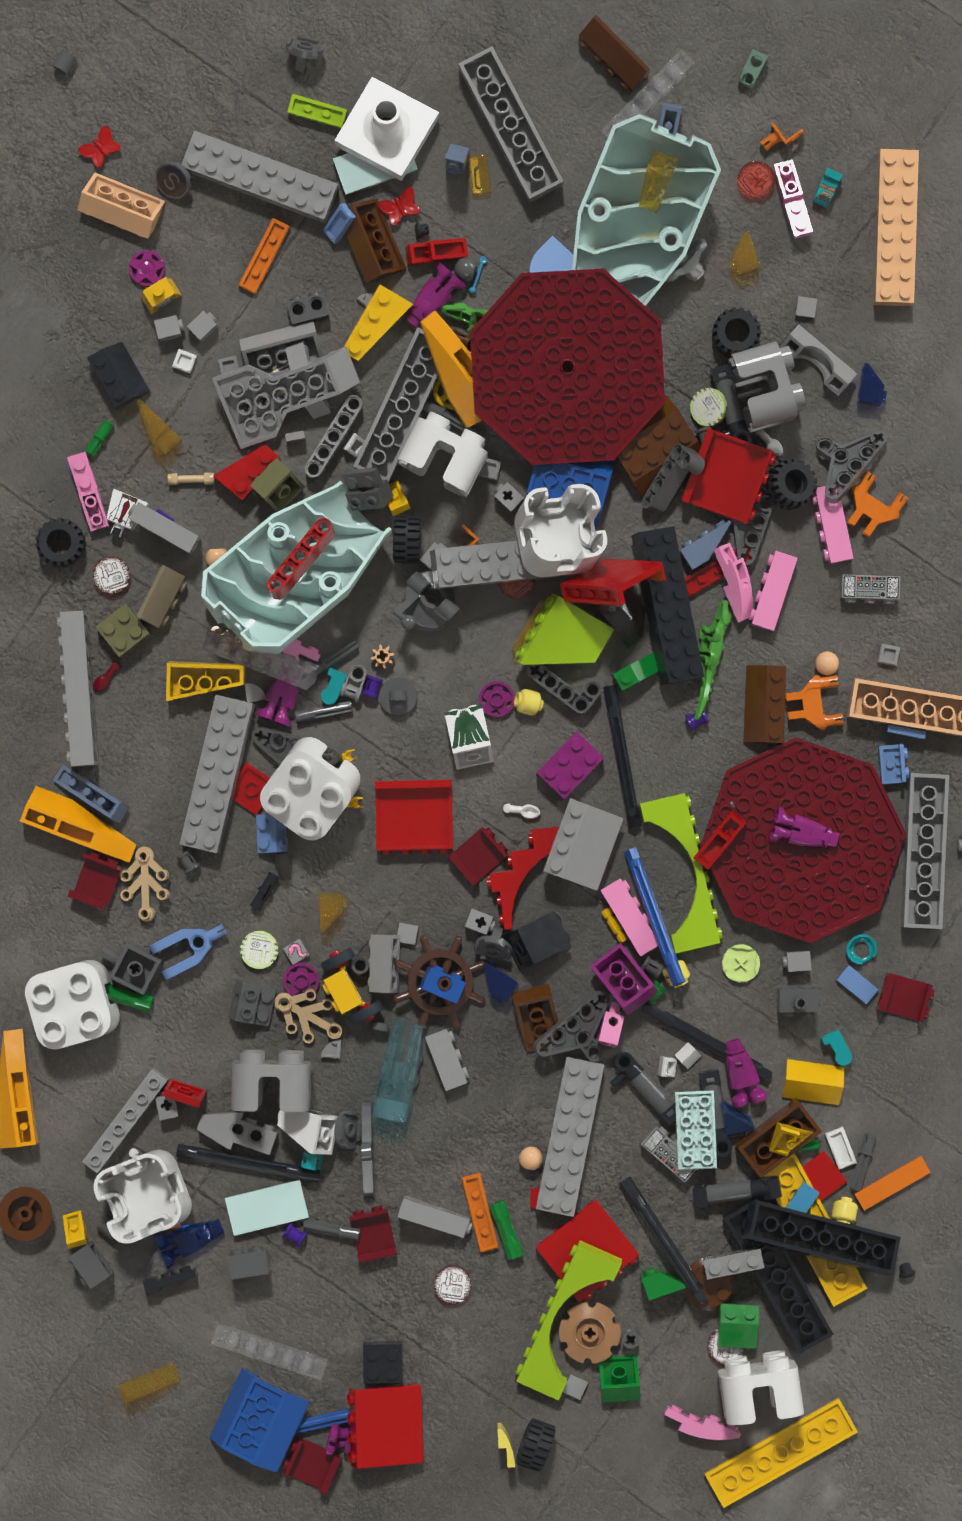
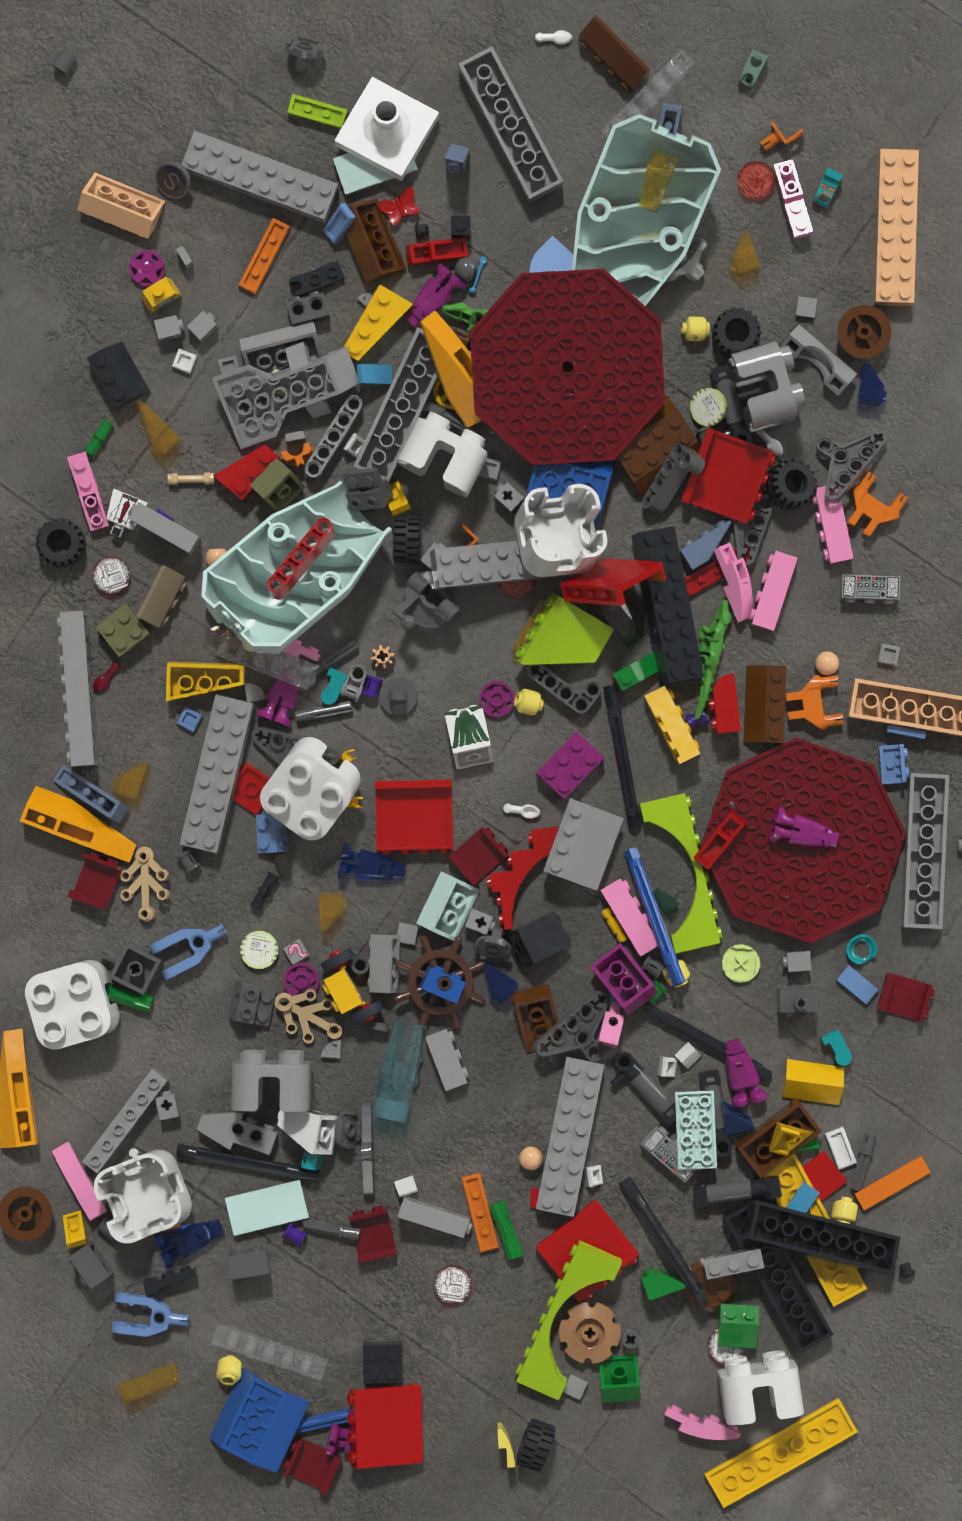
red piece [78,125,121,168] -> none
red tile [162,1078,207,1108] -> none
clear yellow tile [468,154,491,195] -> none
none -> bright pink slope [52,1142,108,1221]
none -> medium blue piece [111,1292,190,1337]
none -> clear yellow slope [112,762,149,800]
none -> light grey tile [176,246,193,269]
none -> medium blue tile [177,707,202,732]
none -> light yellow head [216,1355,242,1385]
none -> orange piece [281,442,313,467]
none -> black plate [289,260,345,297]
none -> clear blue piece [337,843,406,880]
none -> dark azure tile [357,364,393,385]
none -> white slope [394,1176,418,1197]
none -> light aqua slope [416,871,480,941]
none -> black brick [451,215,470,239]
none -> white piece [535,30,572,45]
none -> white slope [584,1165,603,1187]
none -> yellow wedge [644,686,700,765]
none -> clear green cone [653,888,680,915]
none -> light yellow head [681,316,710,342]
none -> red brick [708,673,741,735]
none -> reddish brown piece [837,305,891,359]

